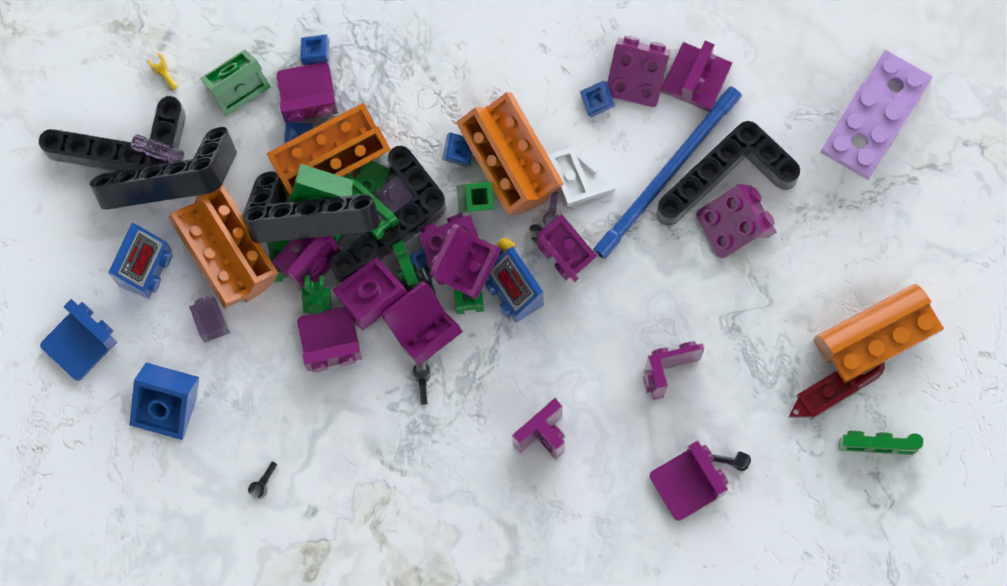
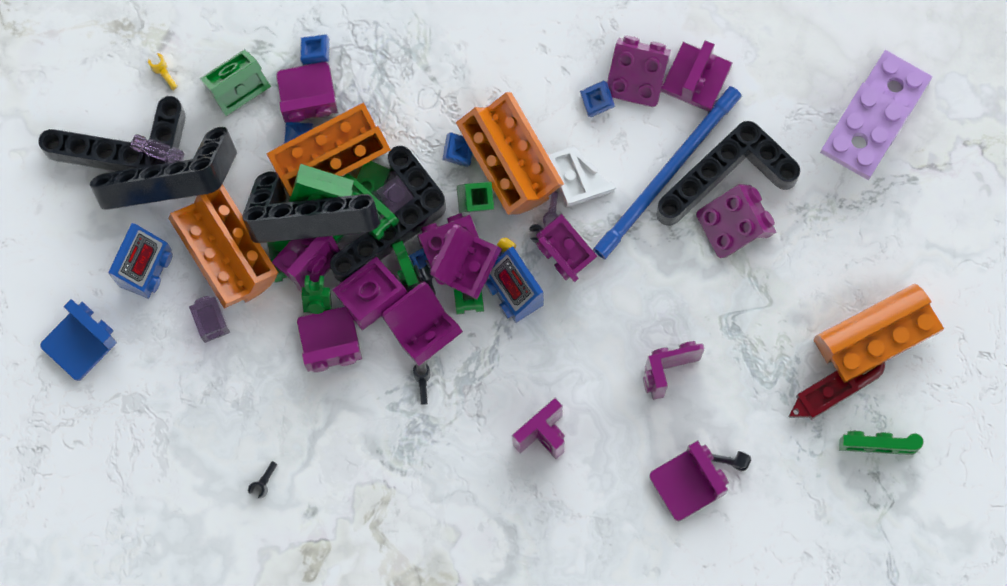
blue slope [129,362,199,440] -> none

